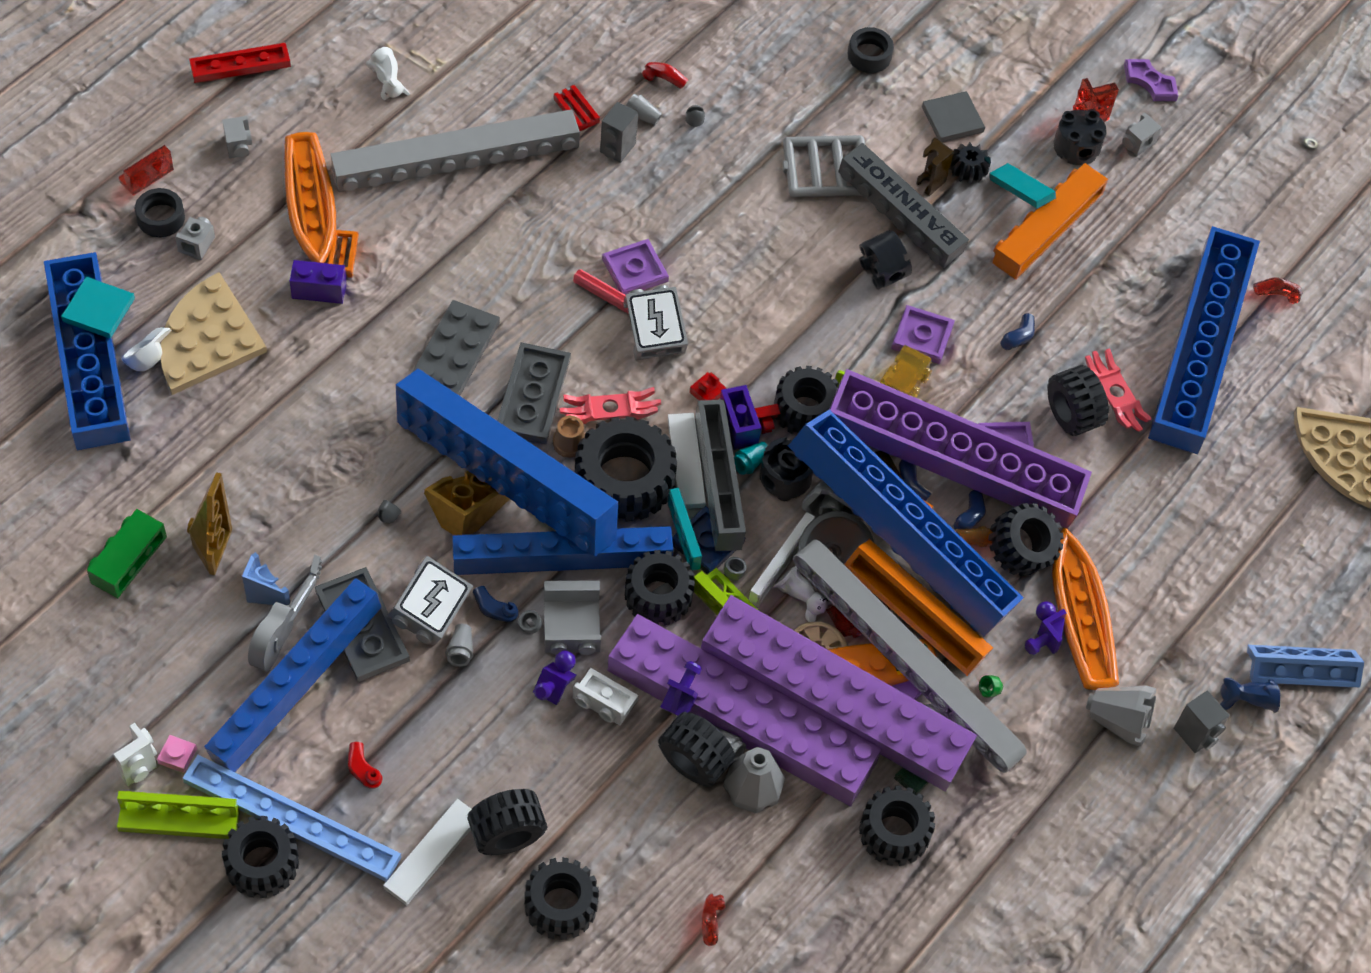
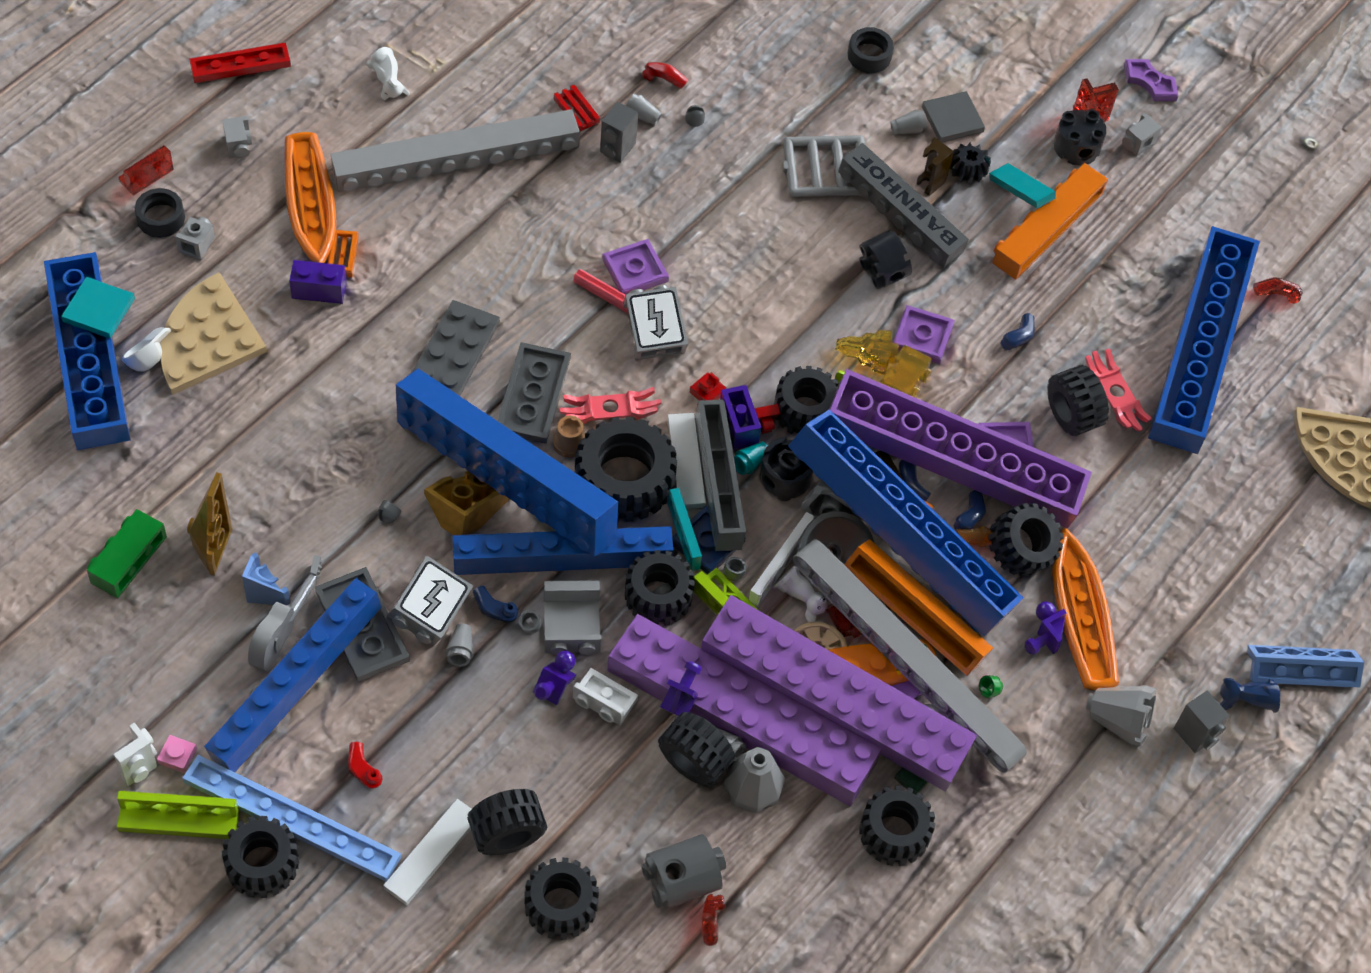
none -> dark grey cylinder [641,834,727,909]
none -> clear yellow rock [835,330,899,375]
none -> light grey cone [890,109,928,135]

